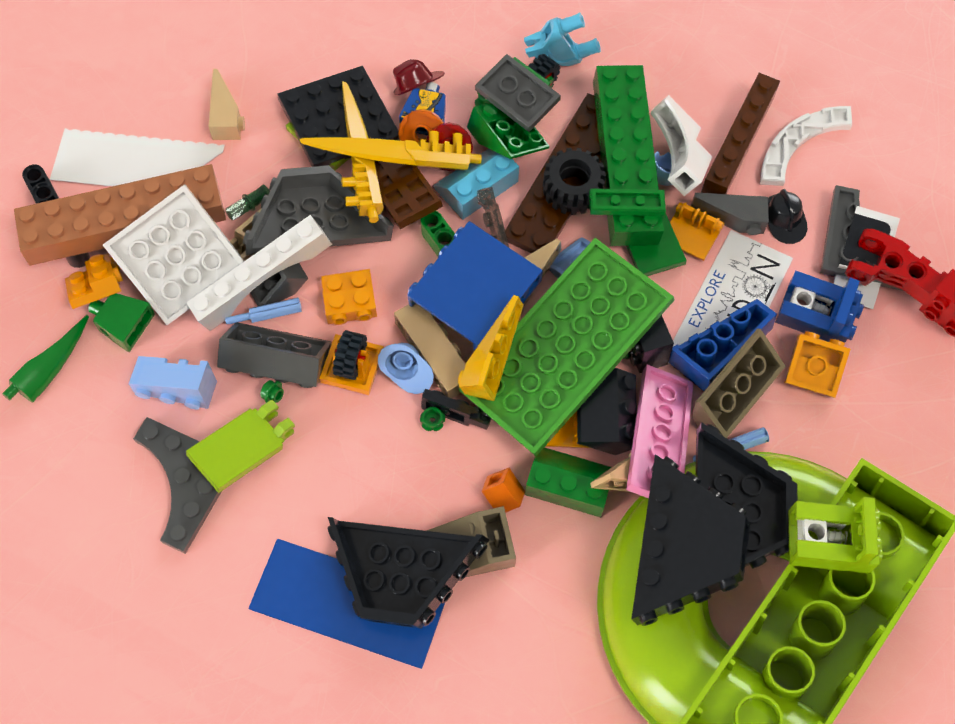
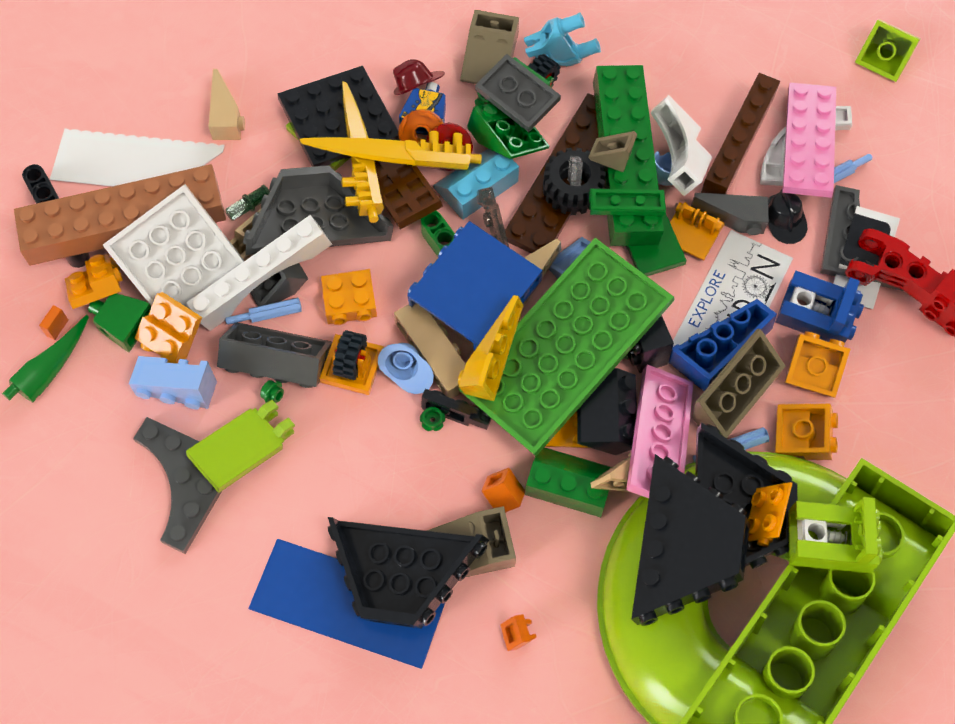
none -> orange tile [39,305,69,340]
none -> light orange plate [135,292,202,364]
none -> dark tan slope [460,10,519,84]
none -> orange tile [500,614,537,651]
none -> clear tile [568,156,583,186]
none -> dark tan slope [588,131,637,172]
none -> light orange hinge [748,482,792,547]
none -> light orange plate [775,404,838,460]
none -> bright pink plate [782,82,836,198]
none -> light blue axle [834,154,873,183]
none -> lime slope [855,19,921,82]

